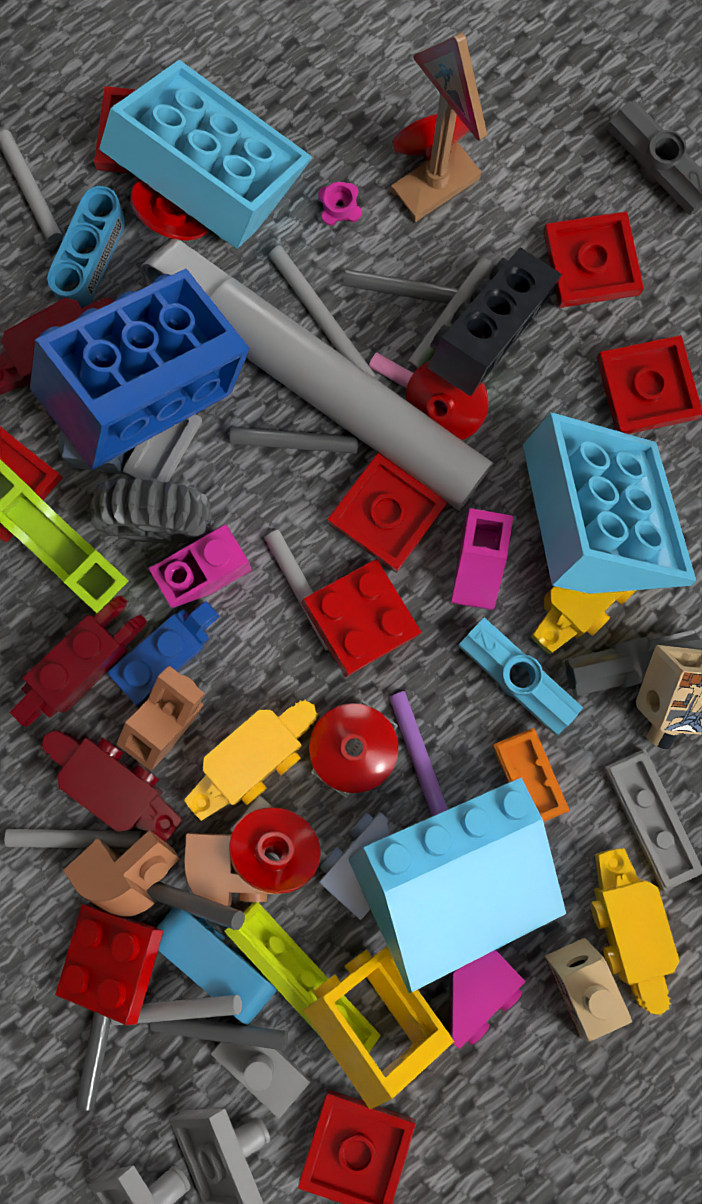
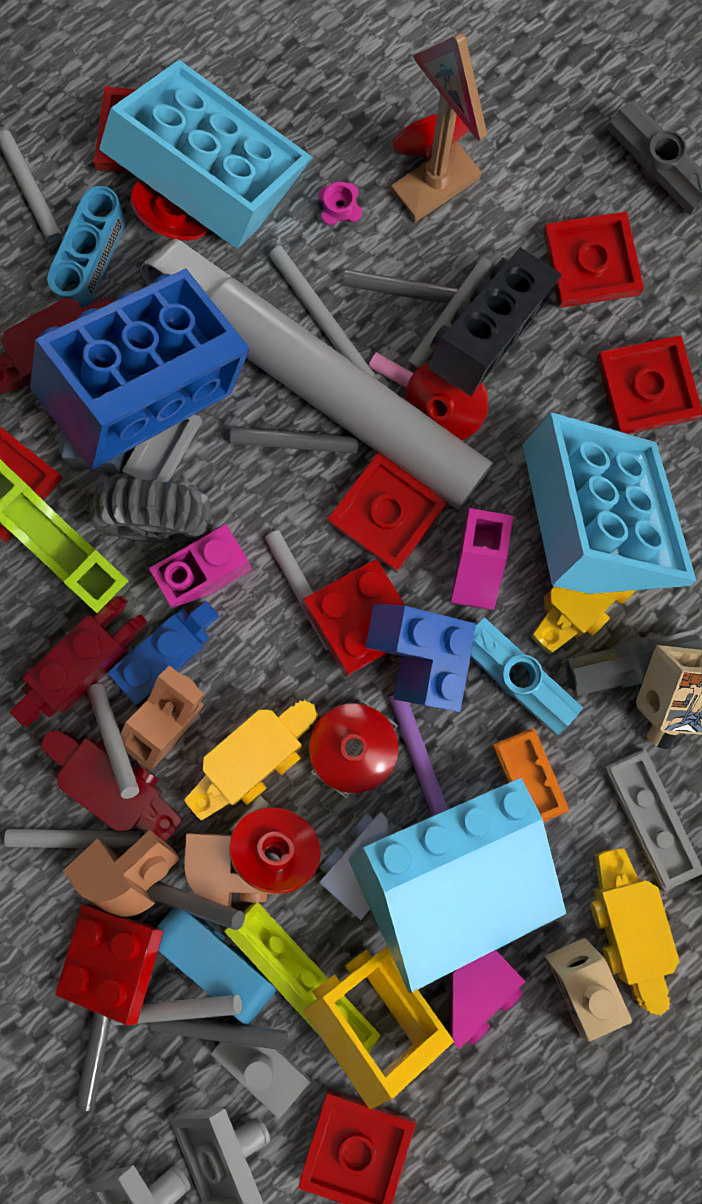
none -> light grey bar [87,684,139,799]
none -> blue brick [365,604,476,712]

